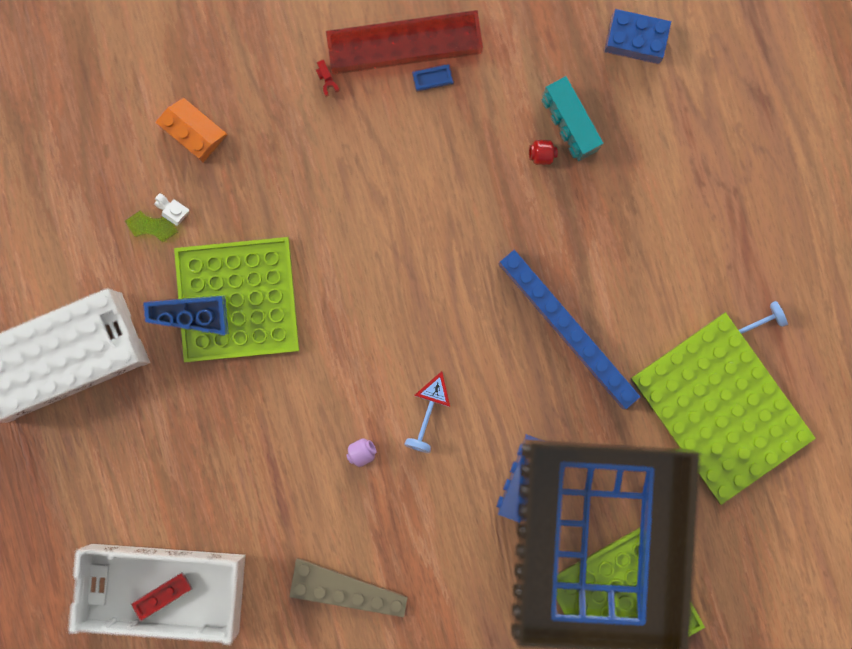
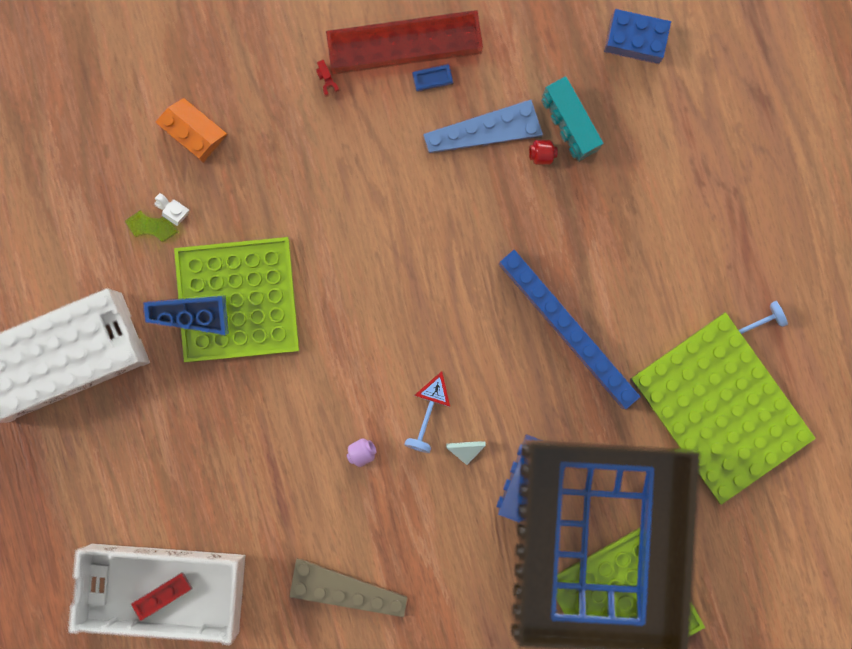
none -> medium blue wing [423,100,543,153]
none -> light aqua slope [446,441,486,465]

